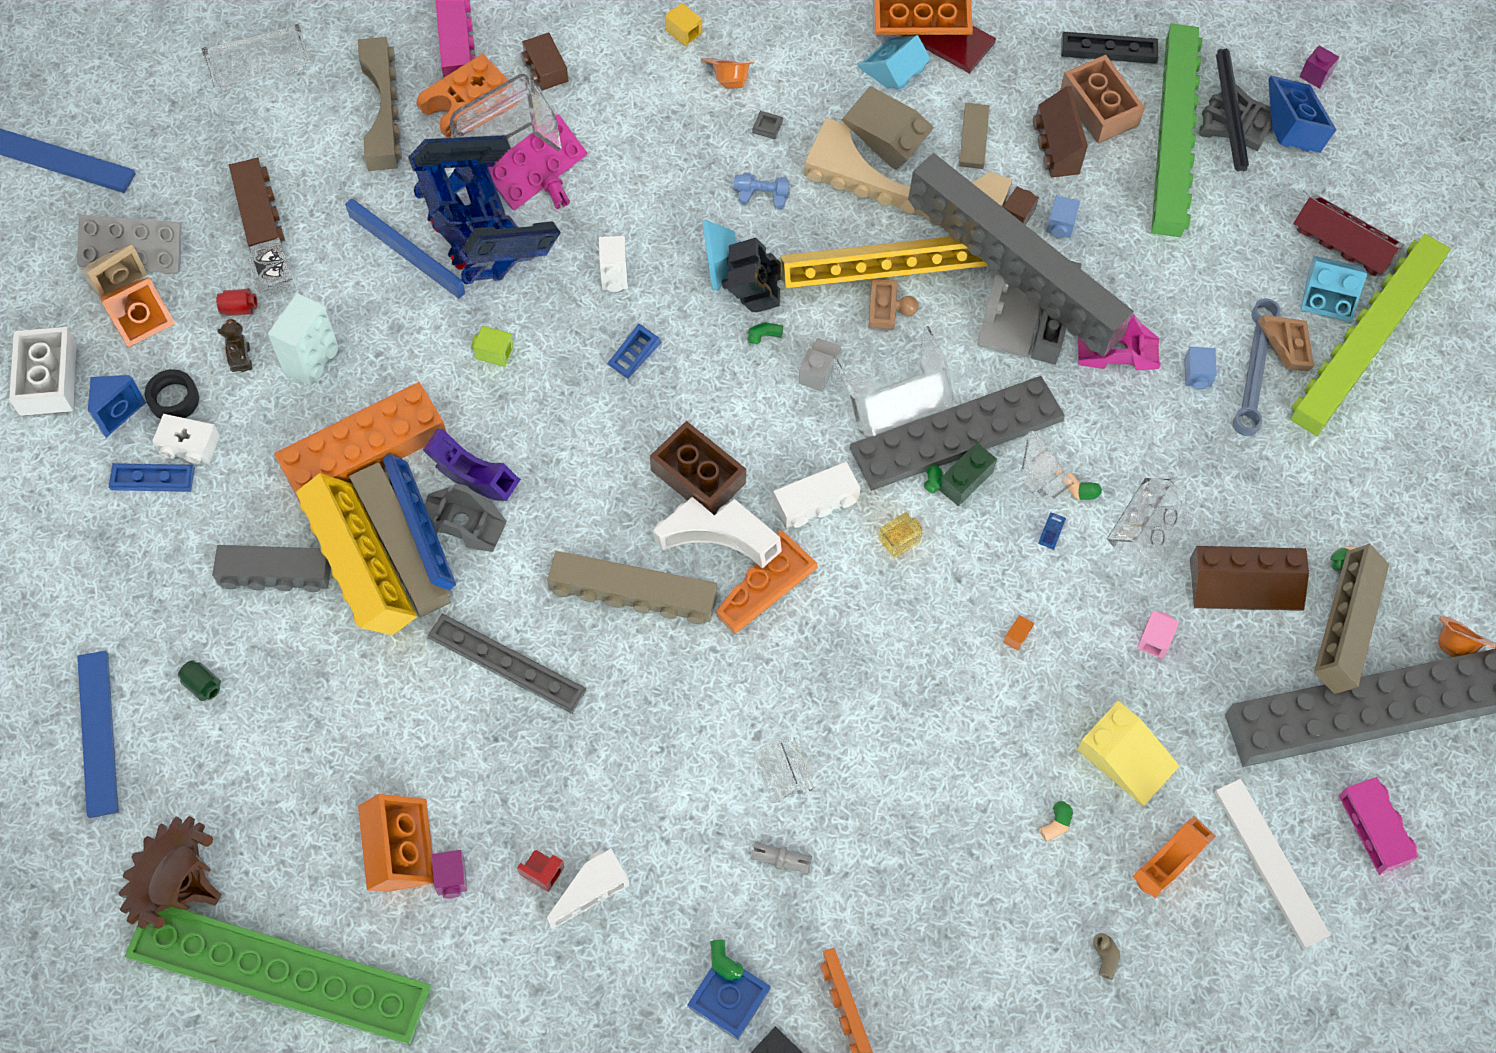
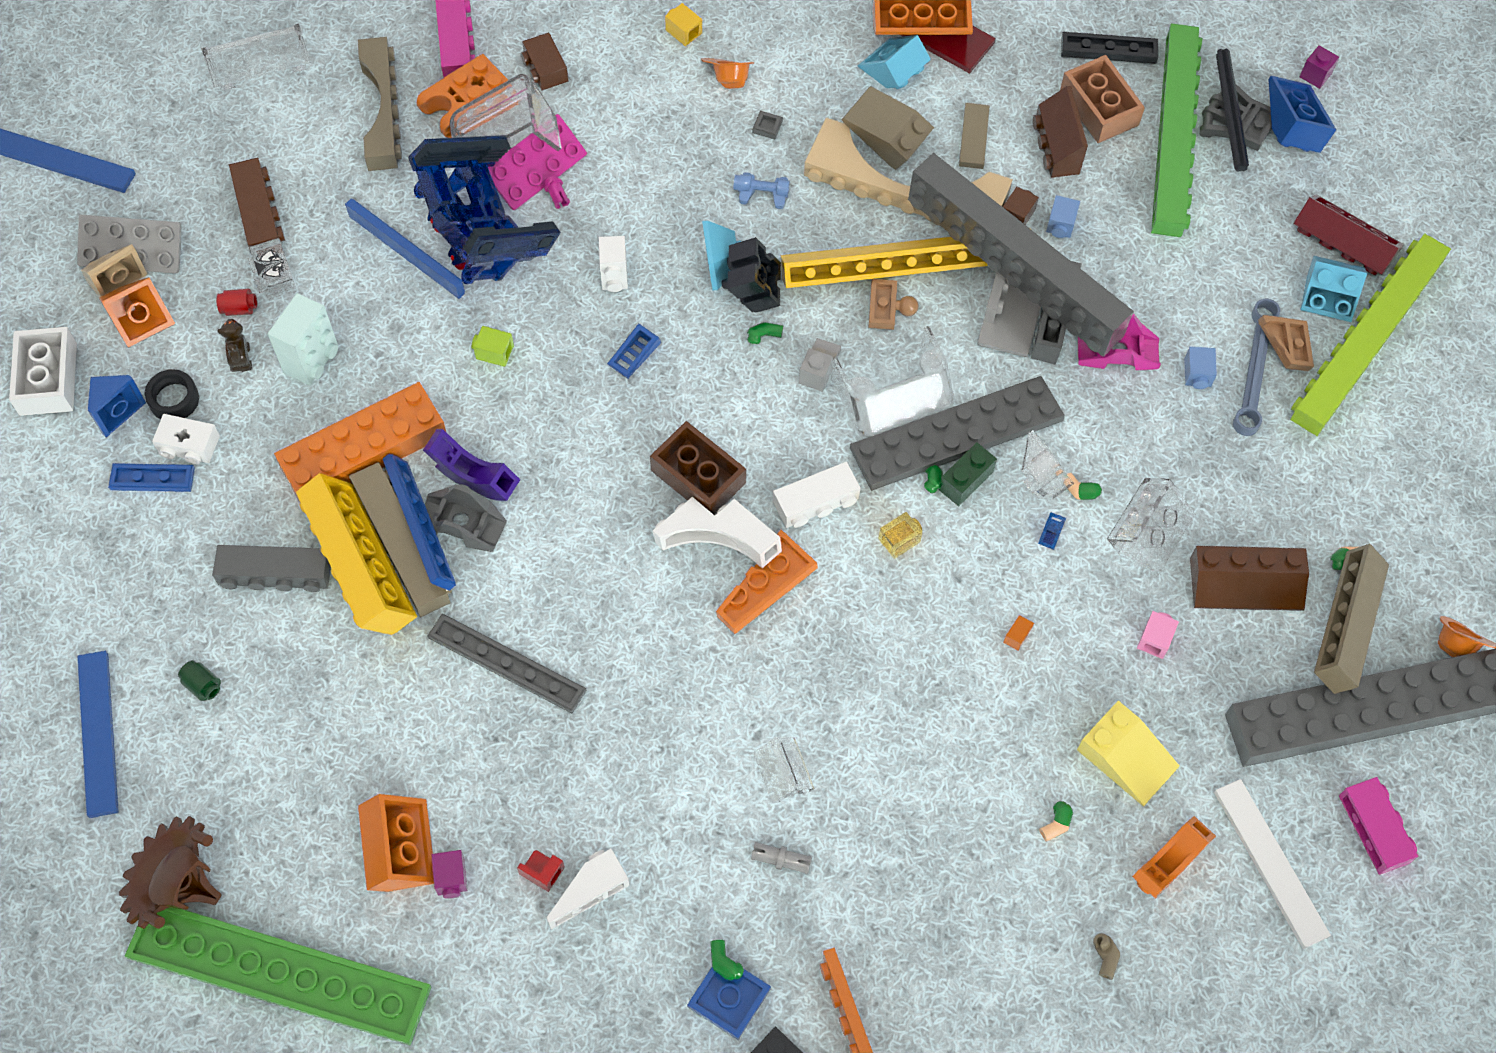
dark tan brick [547,551,717,624] -> none

